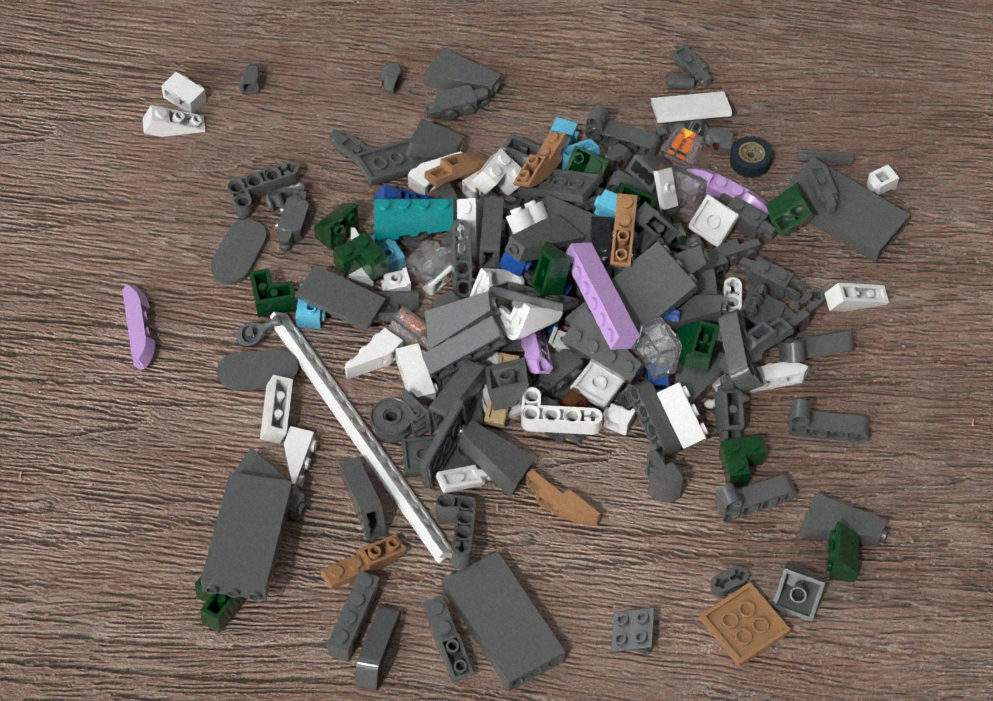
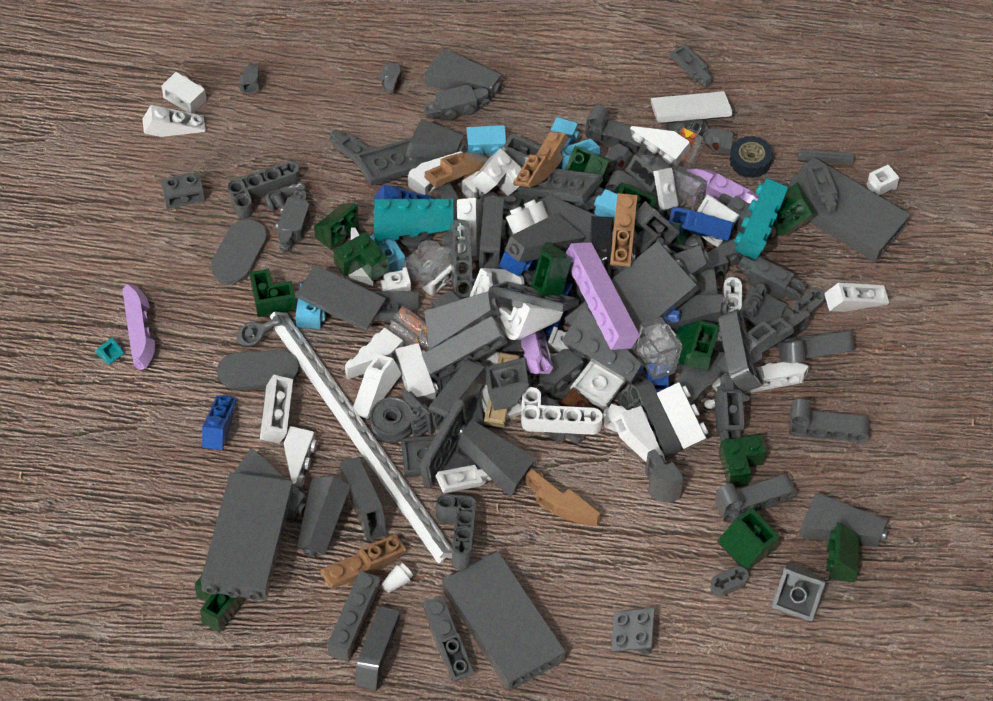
dark grey cone [666,71,694,89] -> none
medium nougat plate [699,582,791,667] -> none
none -> teal slope [95,337,125,365]
none -> dark grey brick [161,172,205,209]
none -> blue slope [202,395,237,450]
none -> dark grey slope [297,476,351,558]
none -> white slope [353,354,402,419]
none -> white cone [381,563,413,594]
none -> medium azure piece [467,125,506,156]
none -> white slope [612,406,664,462]
none -> white slope [630,126,691,166]
none -> blue slope [669,207,734,241]
none -> dark green slope [717,507,780,570]
none -> teal wedge [734,178,788,260]

